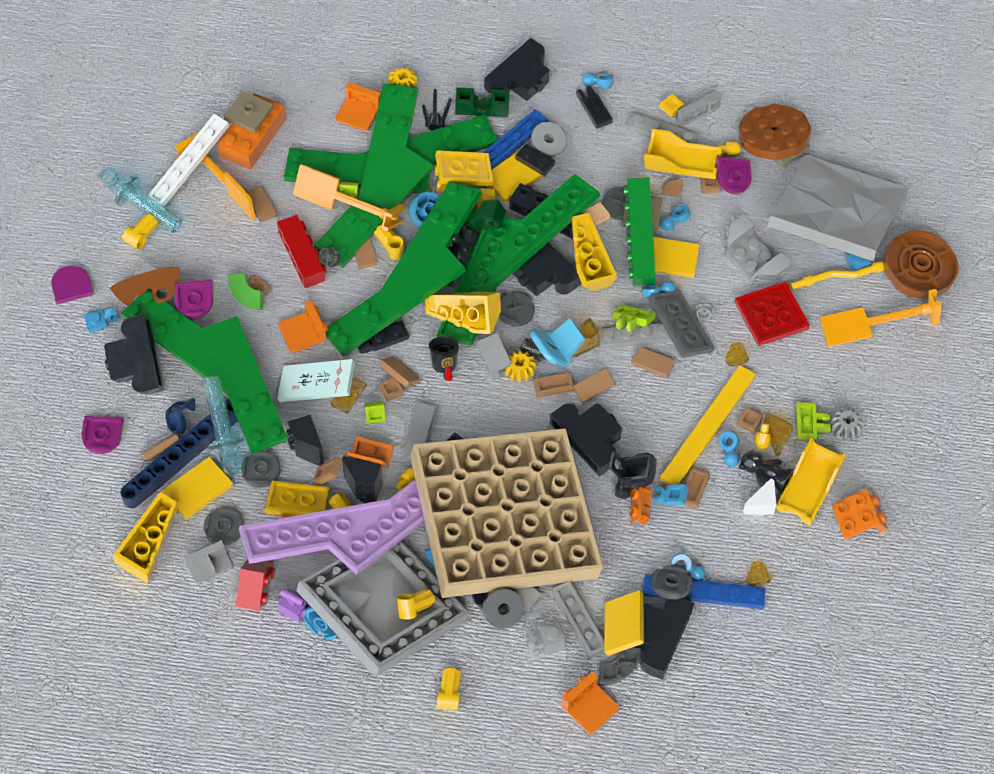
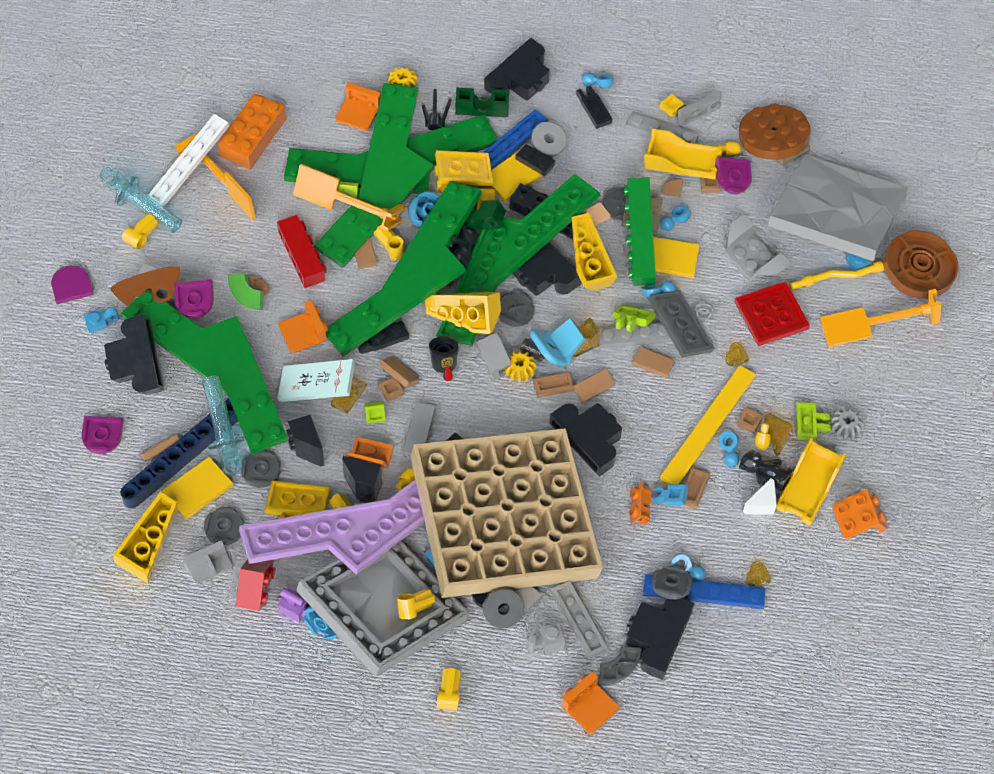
dark blue piece [165,398,196,434] -> none
dark tan plate [224,91,274,133] -> none
medium nougat tile [246,186,277,223] -> none
medium nougat tile [313,456,342,486] -> none
clear smoke wheel [319,247,341,267] -> none
yellow tile [604,590,644,656] -> none
black piece [609,451,657,499] -> none

